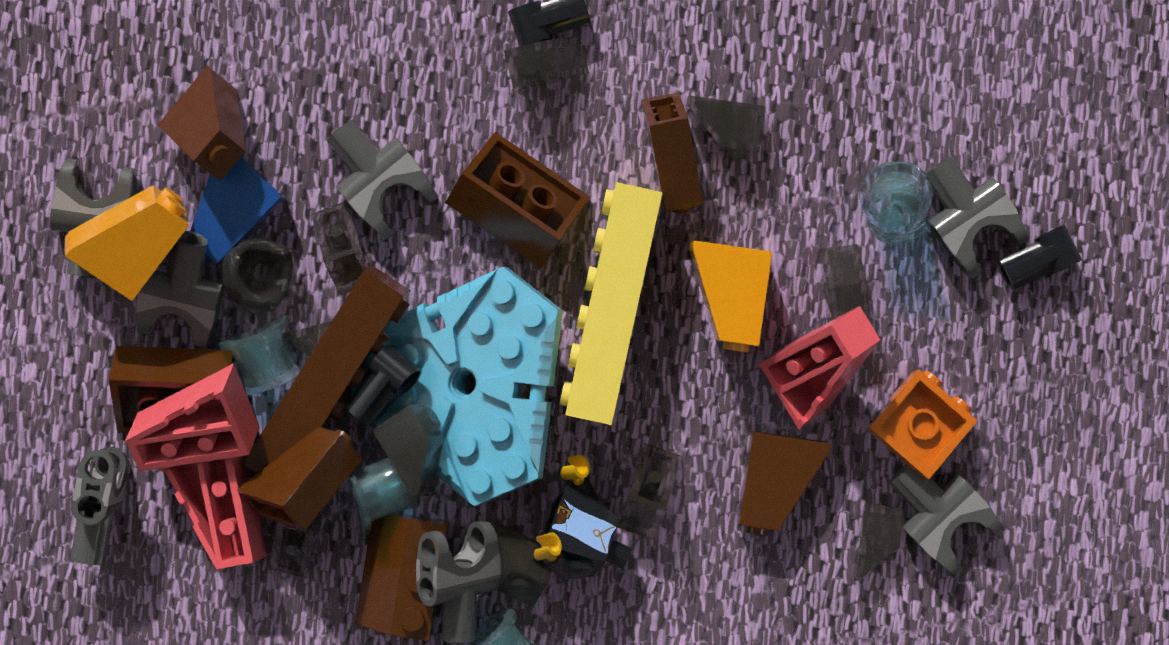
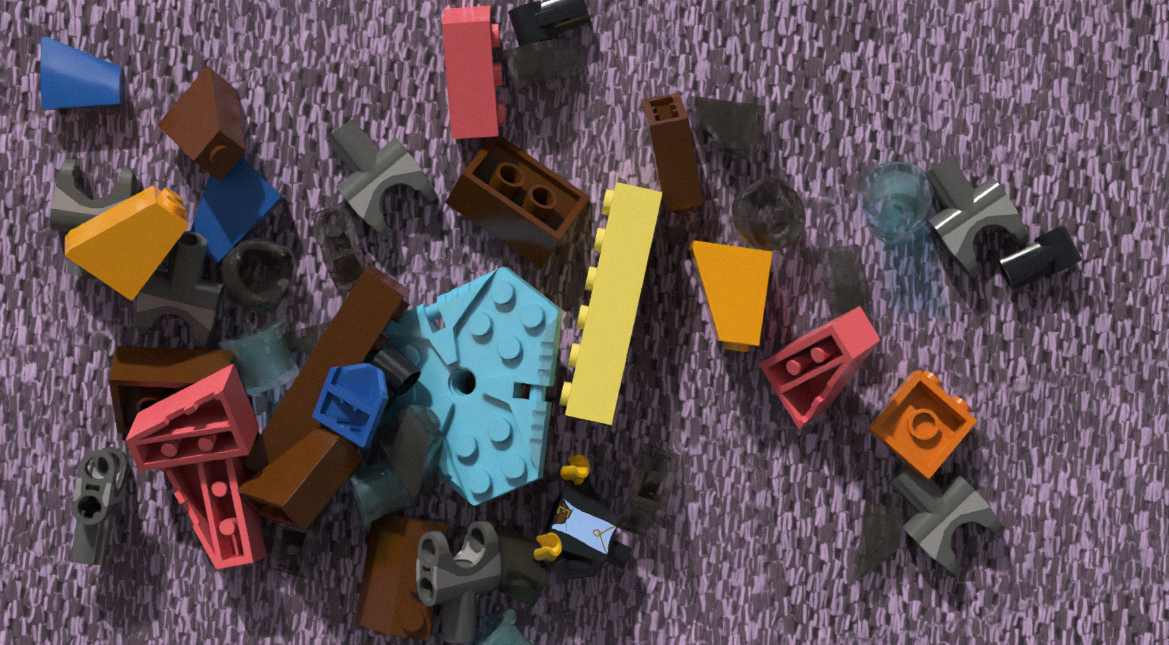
reddish brown slope [737,430,831,536] -> none
none -> blue slope [40,37,126,111]
none -> blue slope [312,363,388,449]
none -> coral wedge [442,6,506,139]
none -> clear smoke piece [731,175,806,252]

